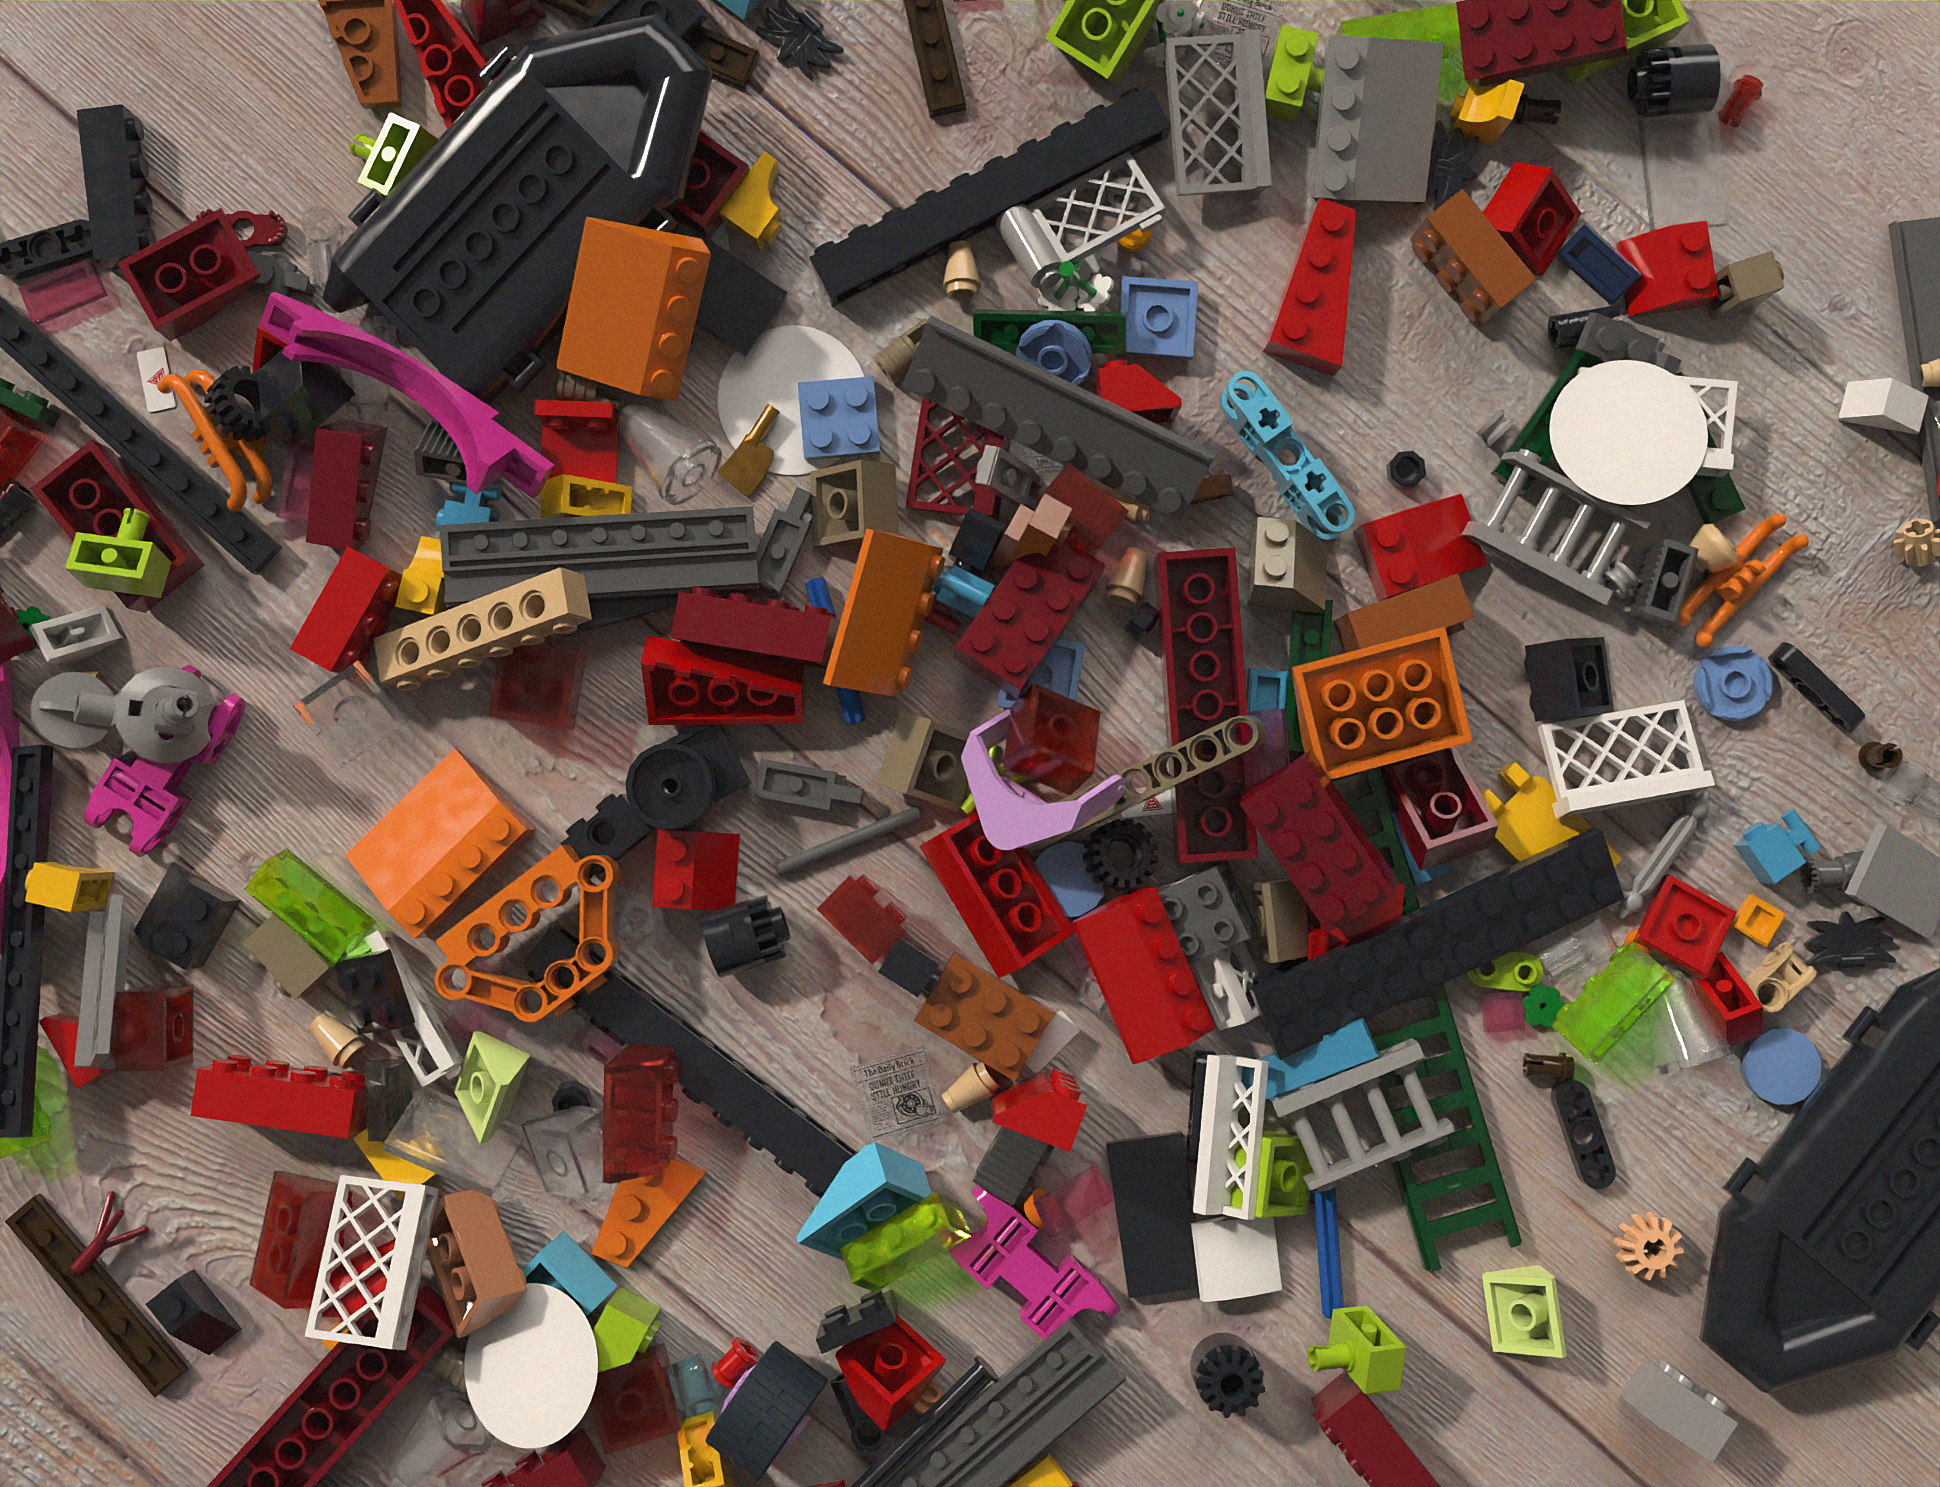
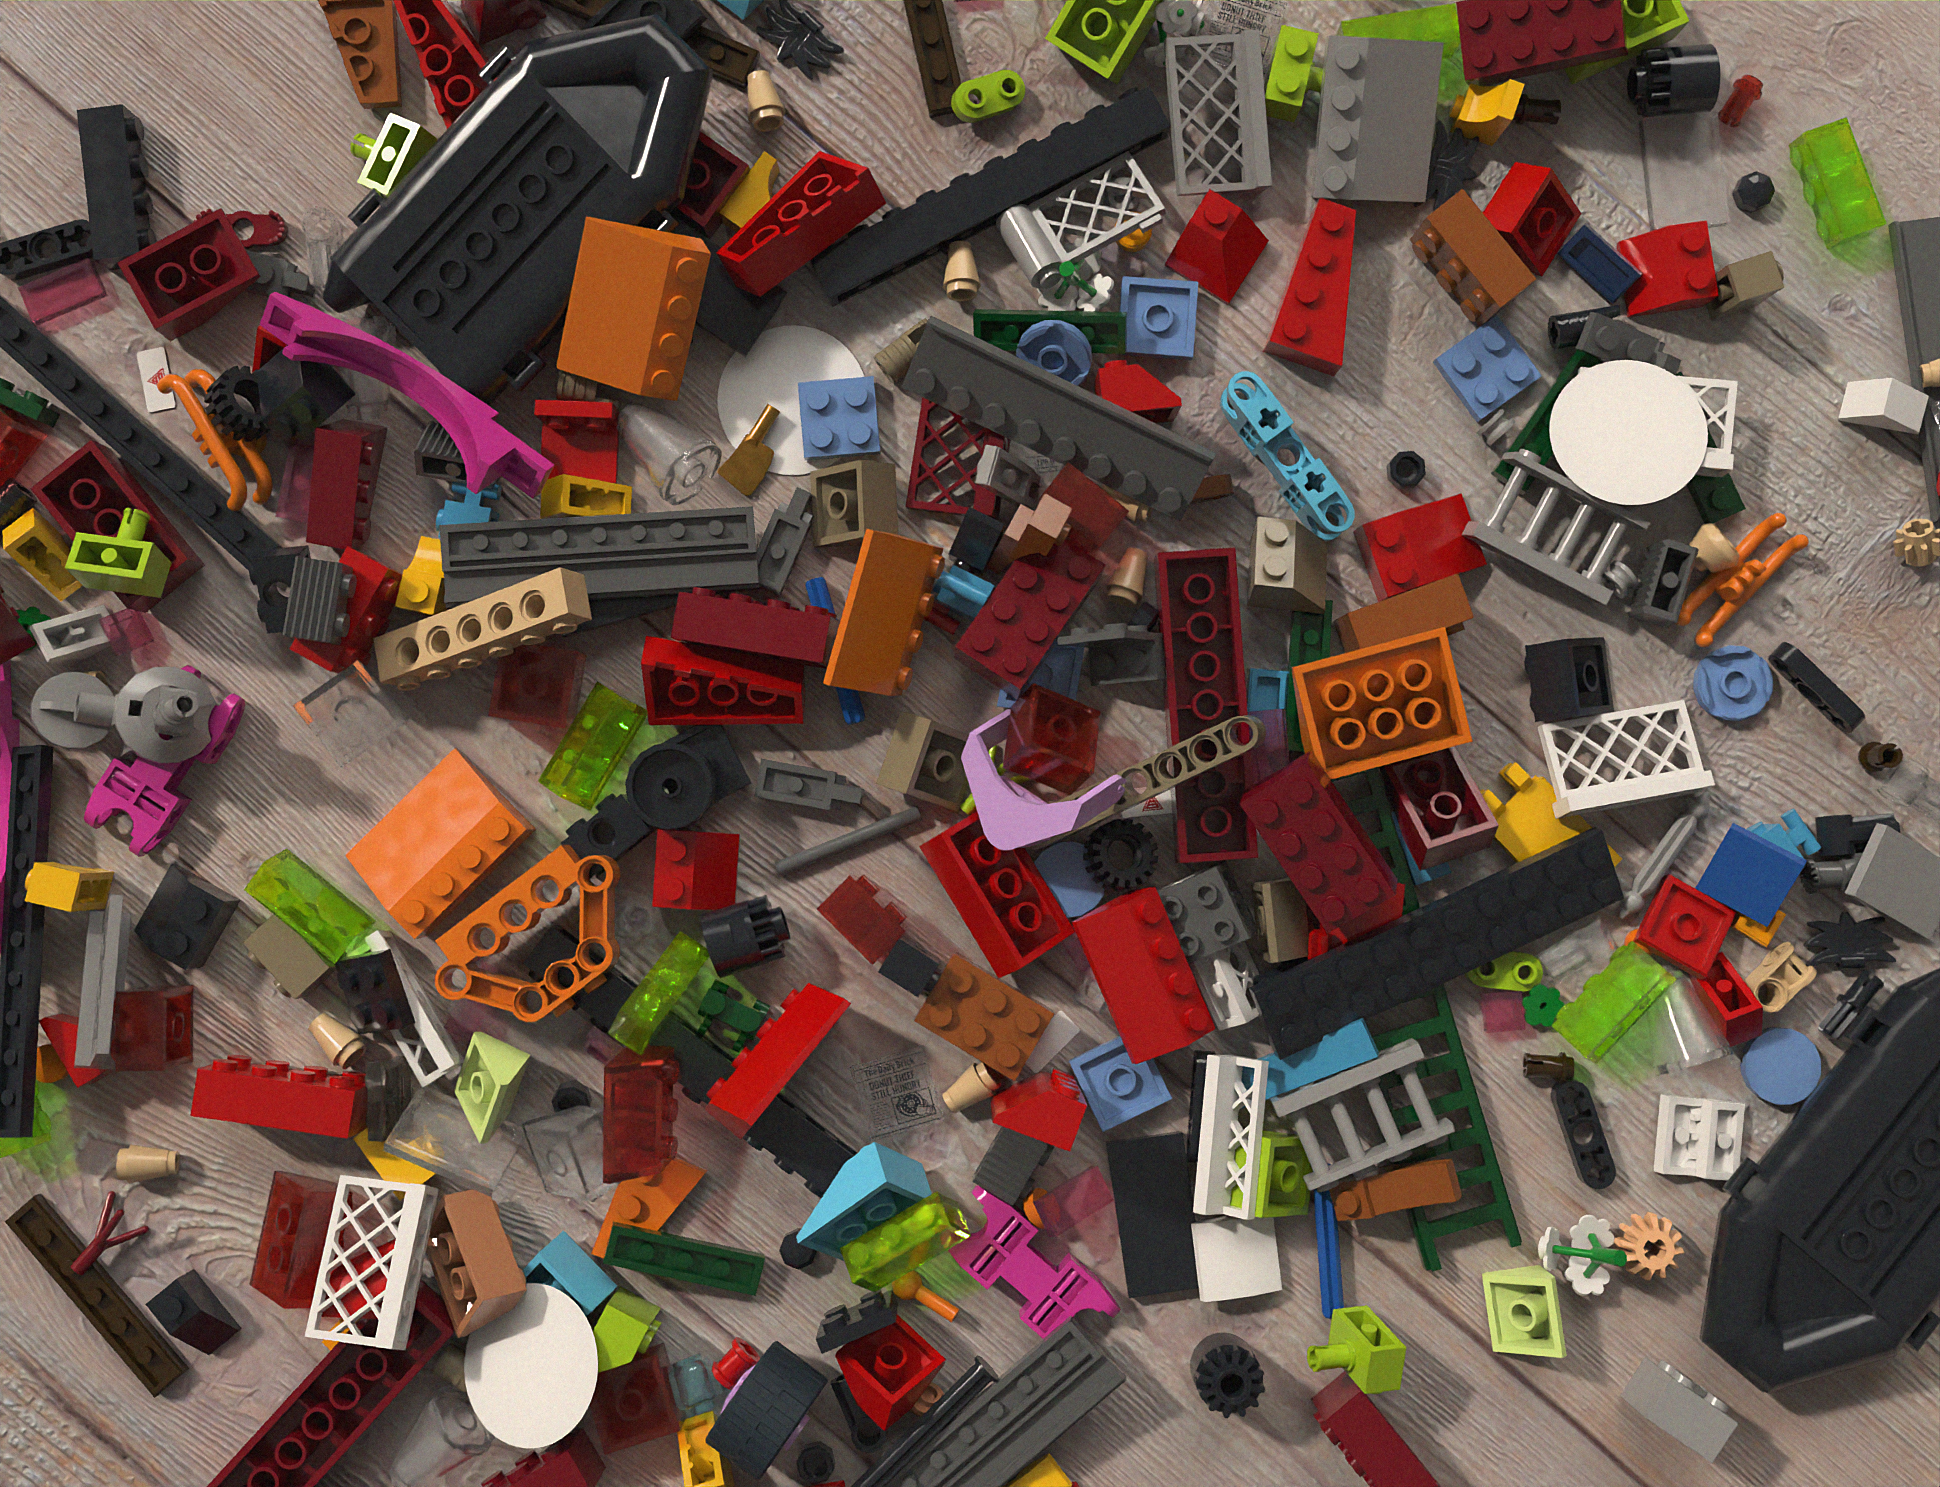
none -> yellow arch [2,508,83,602]
none -> orange tile [36,1043,69,1083]
none -> clear pink tile [99,608,154,657]
none -> tan cone [116,1144,180,1184]
none -> black brick [249,545,311,634]
none -> dark grey brick [283,556,357,645]
none -> clear neon green brick [538,681,648,811]
none -> dark green plate [603,1221,765,1296]
none -> clear neon green brick [608,931,710,1055]
none -> dark green piece [697,979,771,1053]
none -> red slope [704,983,851,1139]
none -> red wedge [716,151,887,297]
none -> tan cone [747,70,785,132]
none -> black tile [779,1228,817,1270]
none -> black tile [796,1441,836,1485]
none -> orange bar [892,1269,960,1323]
none -> lime plate [951,70,1025,123]
none -> dark grey bracket [1057,623,1165,686]
none -> medium blue plate [1069,1036,1172,1132]
none -> red slope [1164,189,1269,305]
none -> dark orange slope [1329,1158,1462,1221]
none -> medium blue plate [1433,315,1542,422]
none -> white plant [1538,1215,1627,1296]
none -> white slope [1653,1094,1745,1180]
none -> blue tile [1695,823,1807,927]
none -> black tile [1732,171,1775,213]
none -> clear neon green brick [1789,117,1887,250]
none -> black piece [1815,813,1900,856]
none -> black axle [1818,970,1884,1041]

